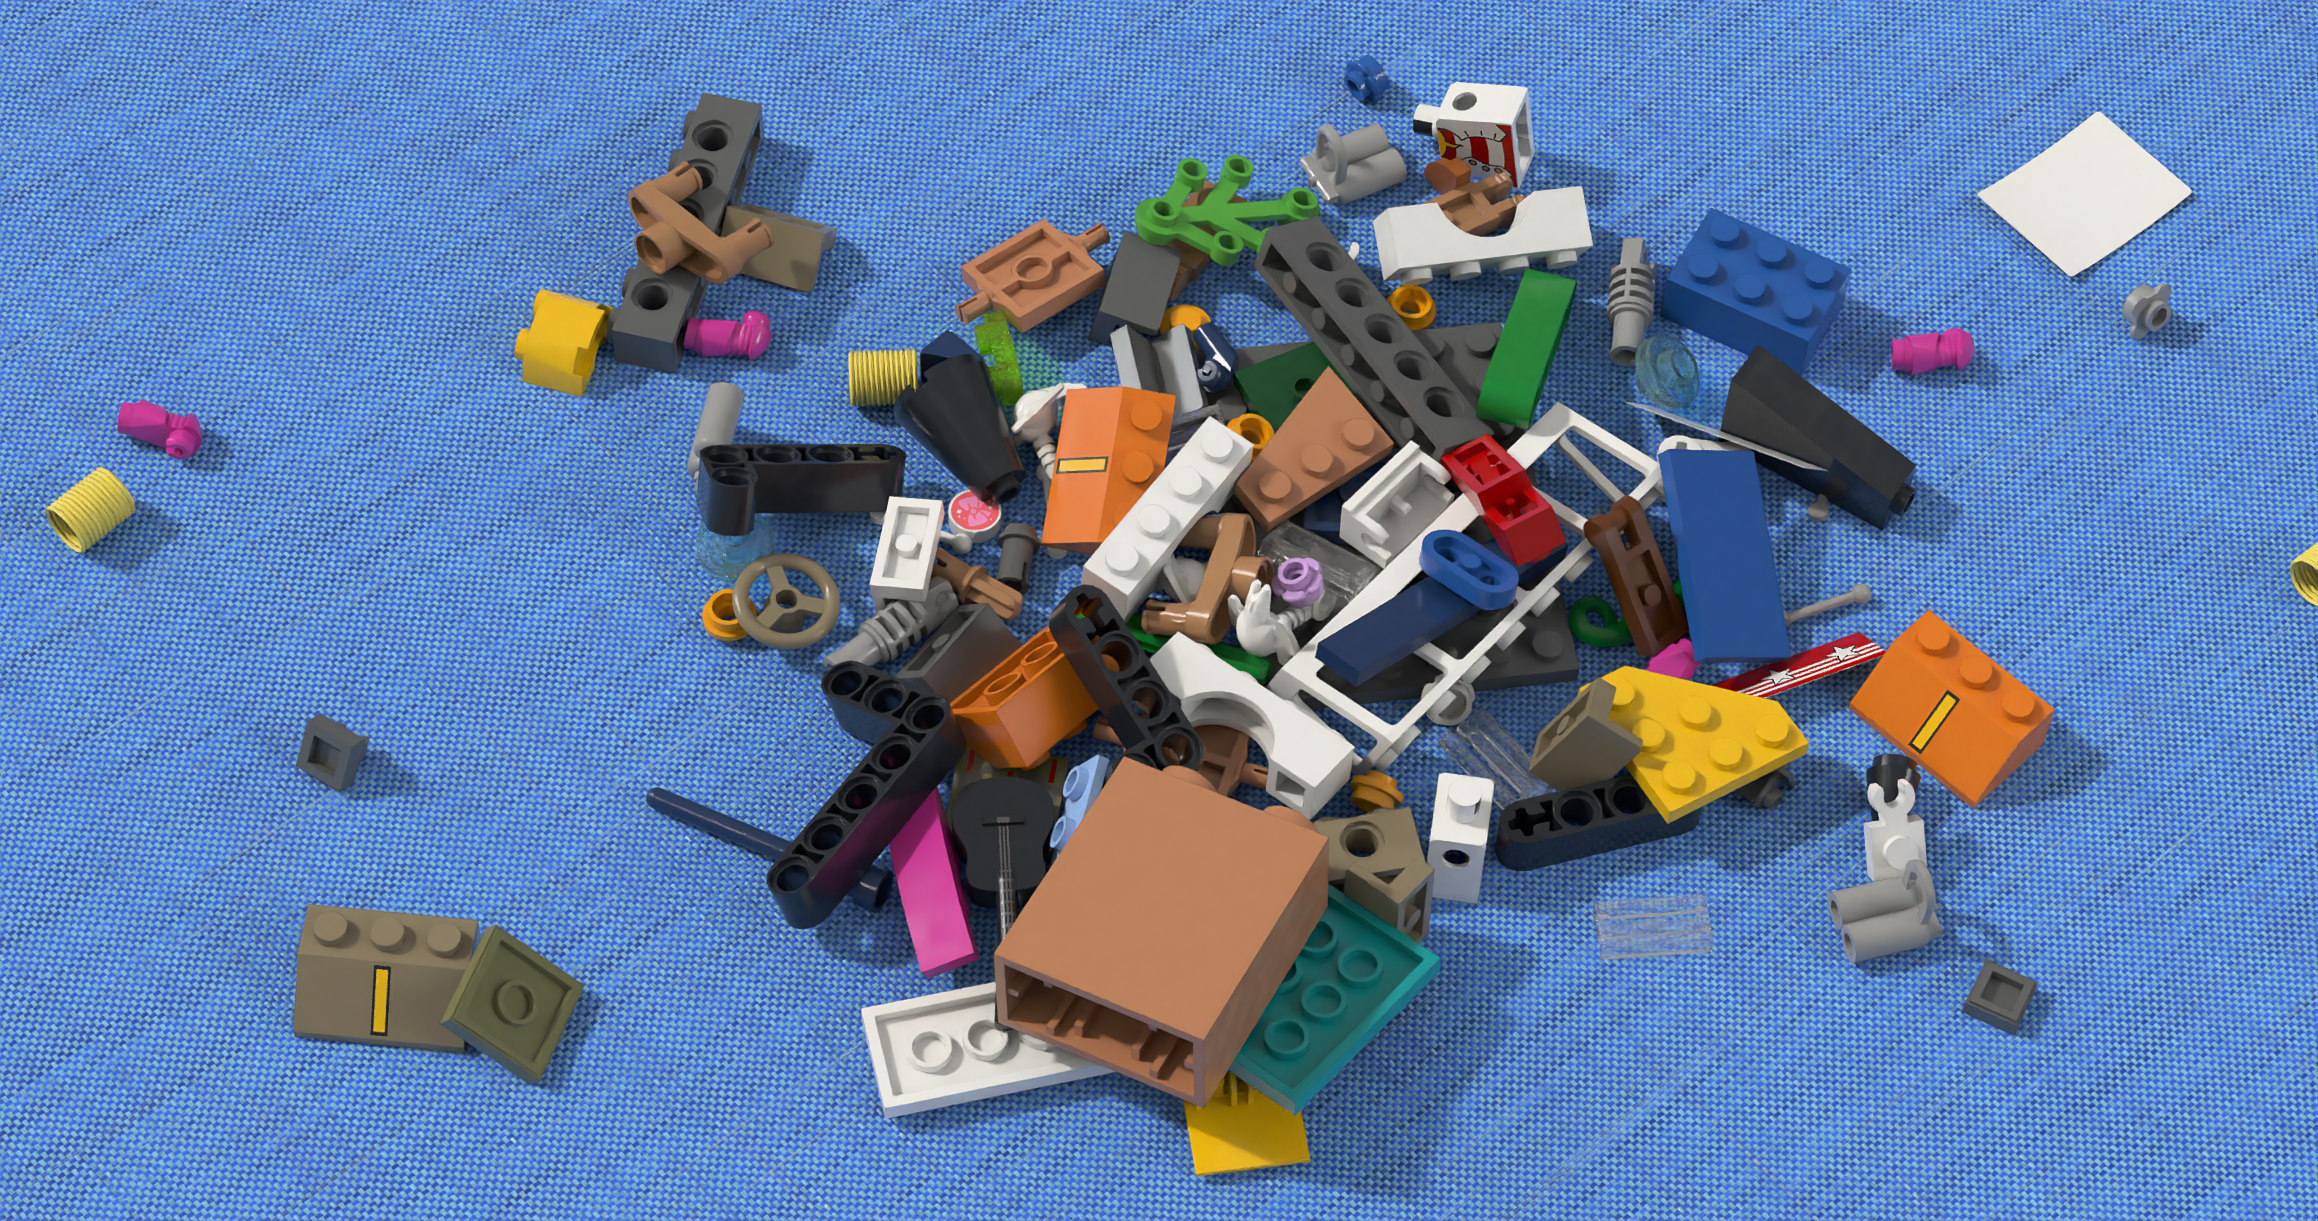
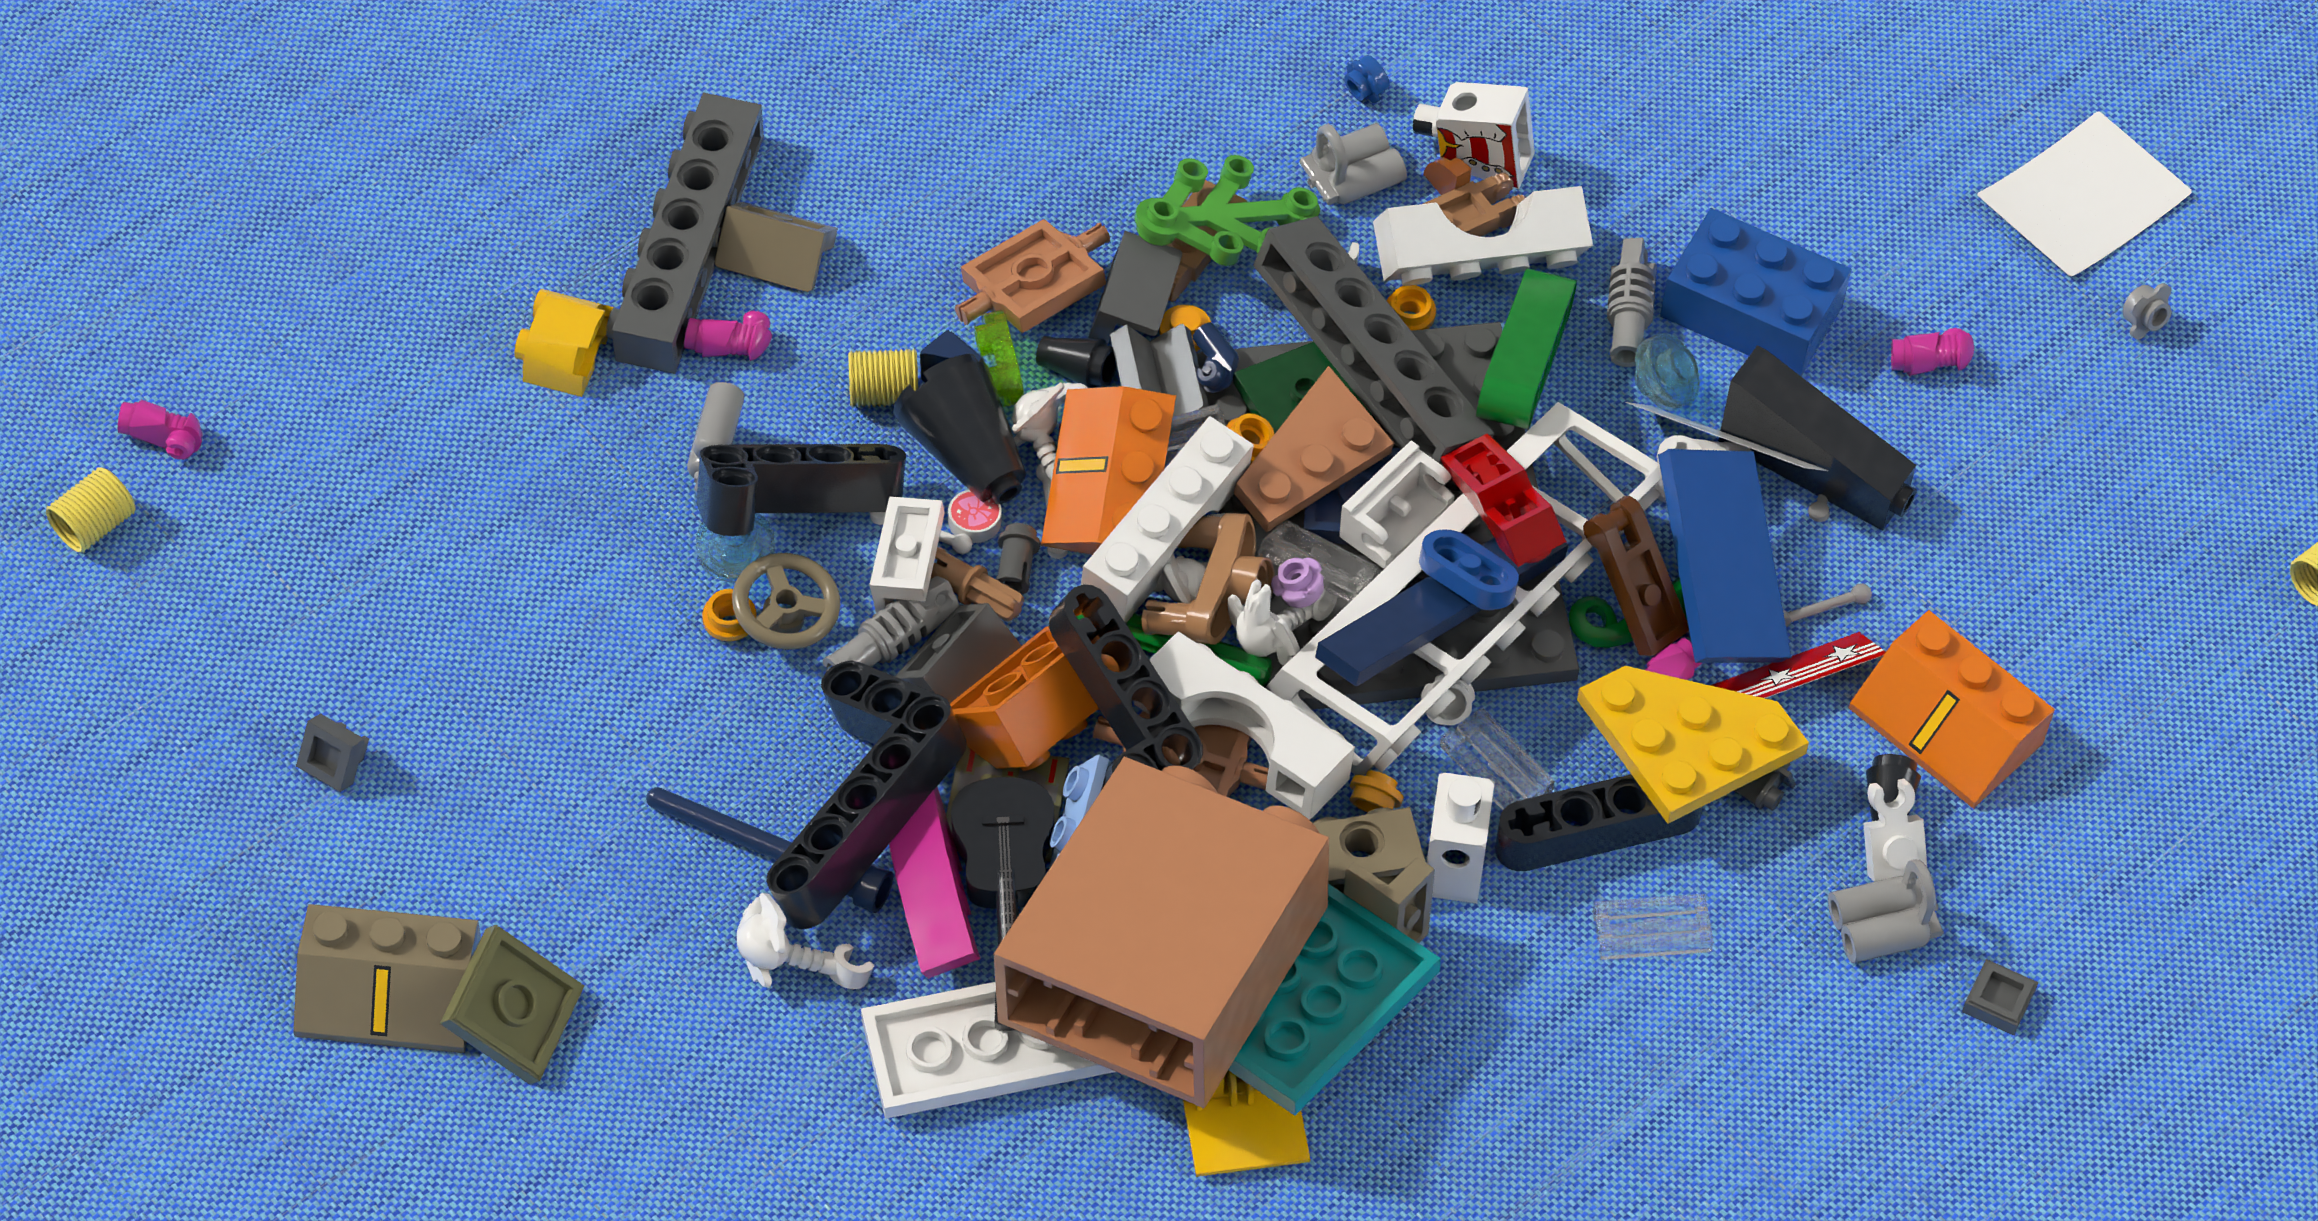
medium nougat connector [628,161,775,284] -> none
dark tan panel [1528,677,1643,791] -> none
none -> white piece [737,893,874,989]
none -> black cone [1036,336,1117,388]

